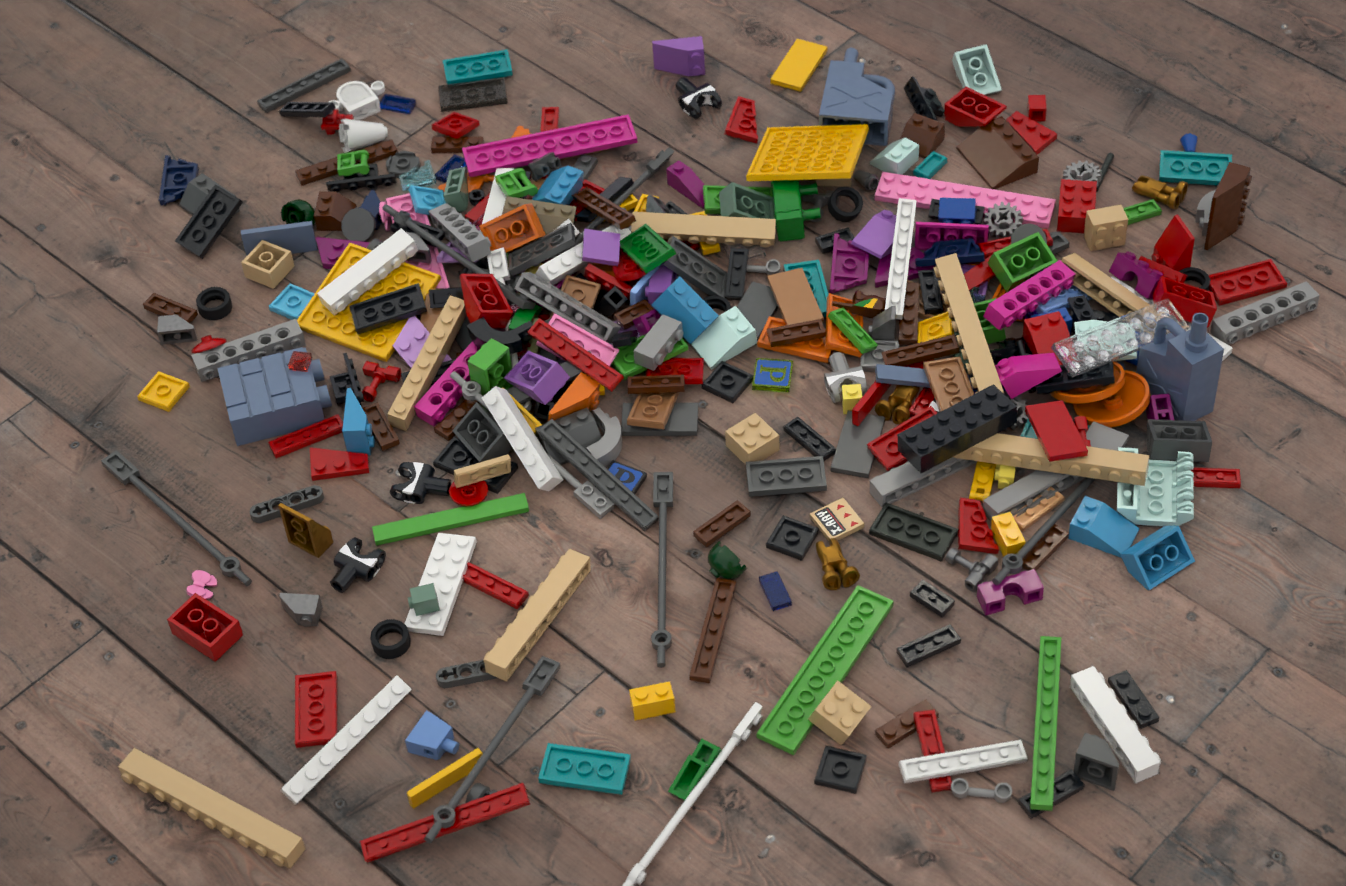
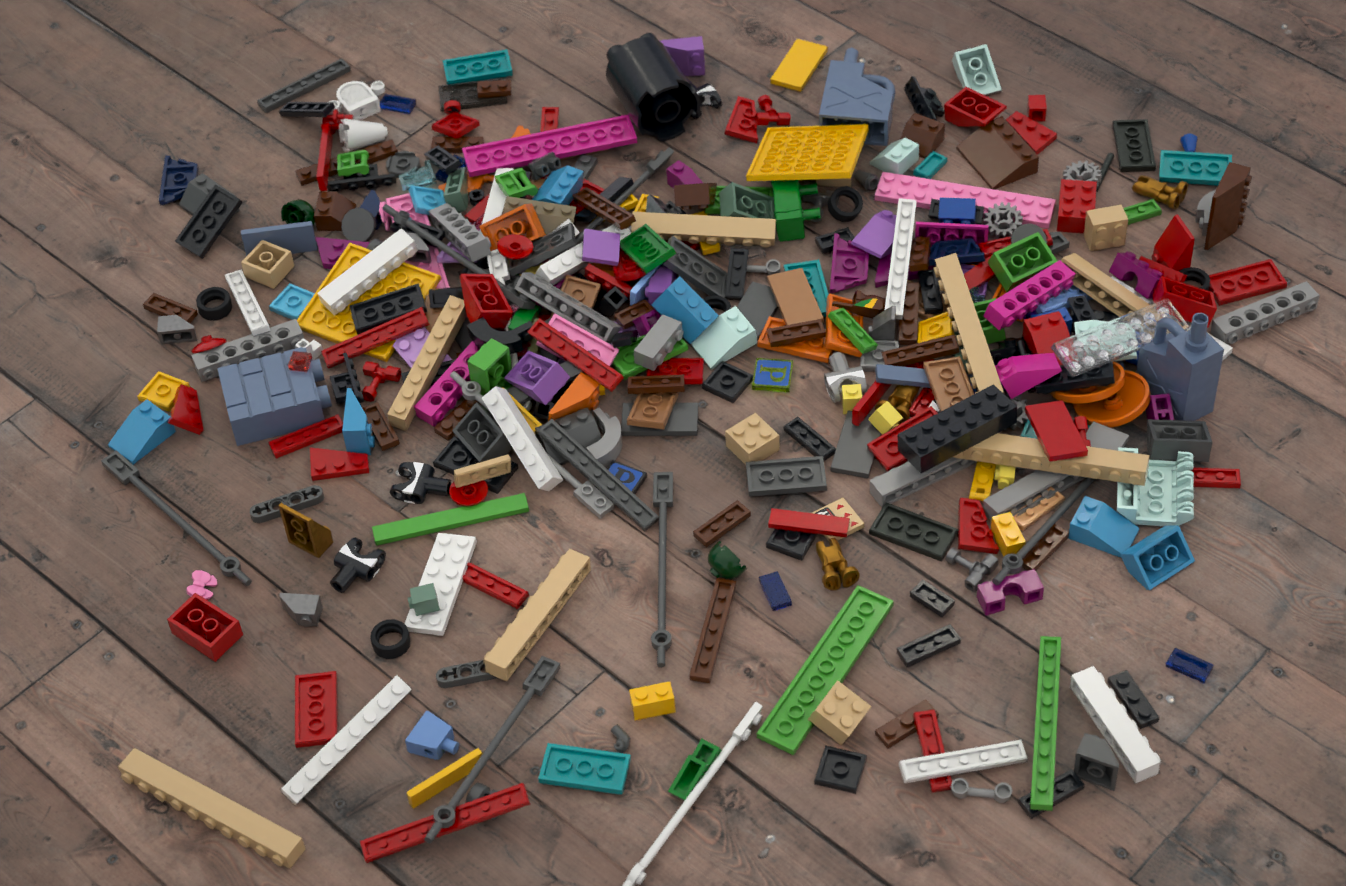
none -> dark azure slope [108,399,176,465]
none -> red wing [168,384,203,435]
none -> white tile [225,270,270,336]
none -> white piece [295,338,323,361]
none -> red tile [316,123,333,191]
none -> red tile [321,307,430,369]
none -> black plate [424,145,462,175]
none -> red tile [444,100,461,115]
none -> reddish brown plate [477,80,512,98]
none -> red dish [497,234,533,259]
none -> black brick [606,33,701,141]
none -> dark grey arm [611,724,630,753]
none -> reddish brown slope [674,183,717,210]
none -> red bar [754,95,791,125]
none -> red tile [768,508,850,538]
none -> light yellow brick [868,401,903,435]
none -> reddish brown plate [909,236,931,272]
none -> pearl dark grey tile [1112,119,1156,172]
none -> clear blue tile [1166,648,1214,683]

